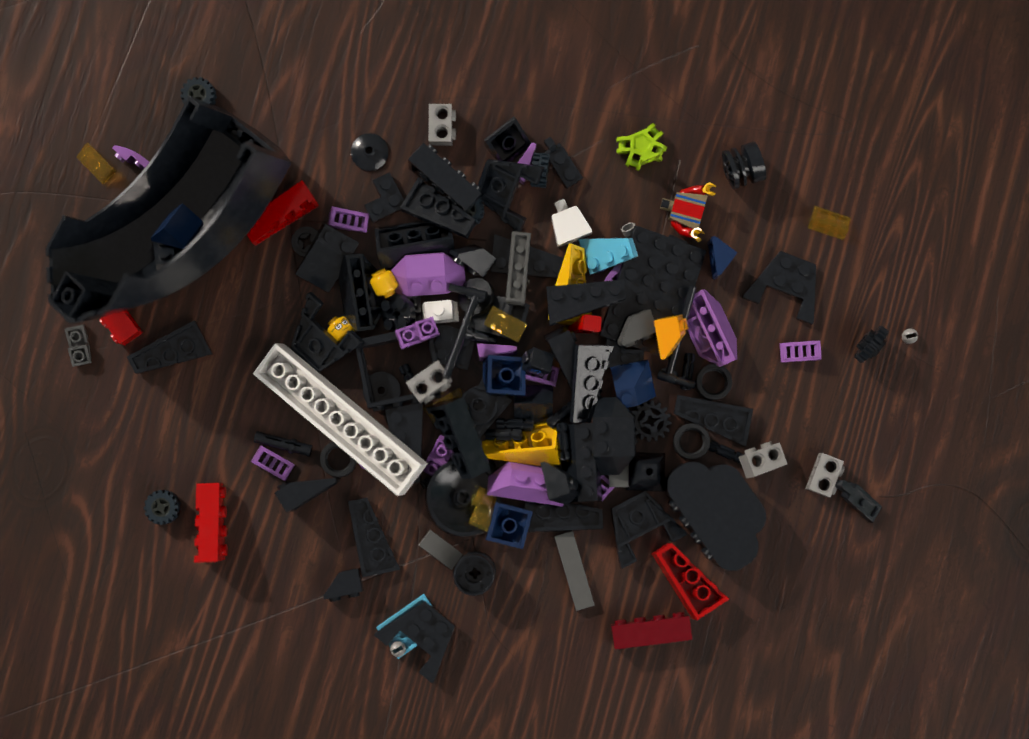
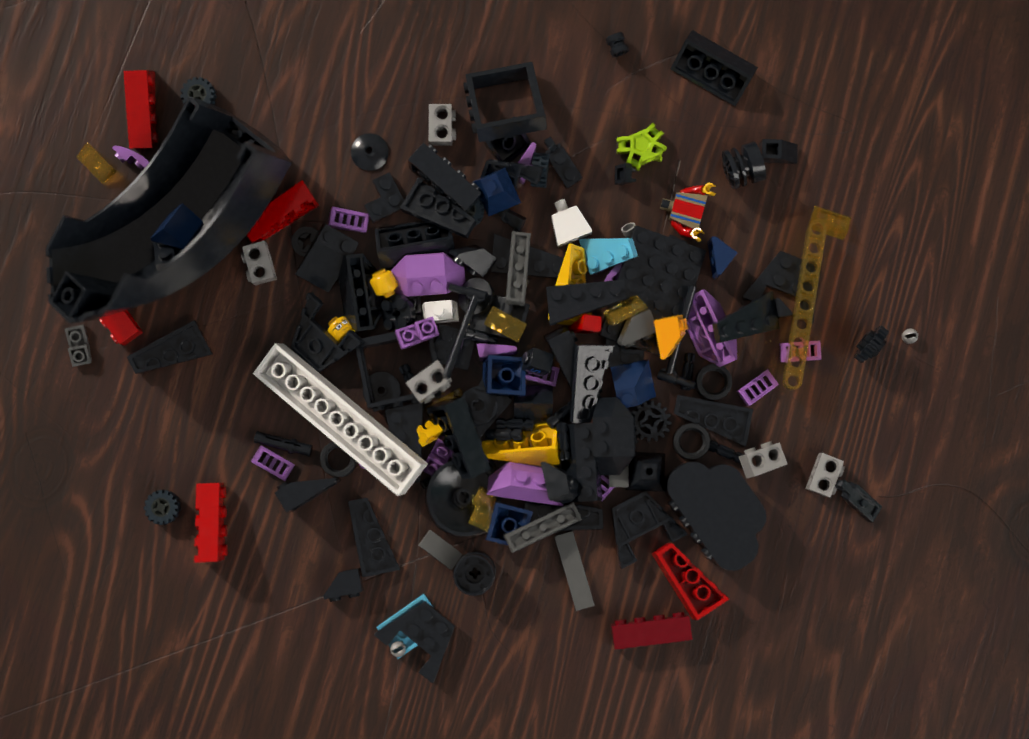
none -> red wedge [123,70,159,149]
none -> light grey brick [241,241,277,286]
none -> yellow tile [416,421,443,447]
none -> black window [463,62,547,142]
none -> dark blue slope [473,168,521,216]
none -> dark grey tile [504,502,582,553]
none -> clear yellow slope [603,295,647,325]
none -> black wheel [605,32,629,58]
none -> black tile [615,163,636,185]
none -> black slope [670,30,758,106]
none -> black wing [712,291,780,343]
none -> medium lavender slope [736,369,779,407]
none -> black slope [759,139,798,164]
none -> black slope [774,298,794,319]
none -> clear yellow beam [782,220,827,390]

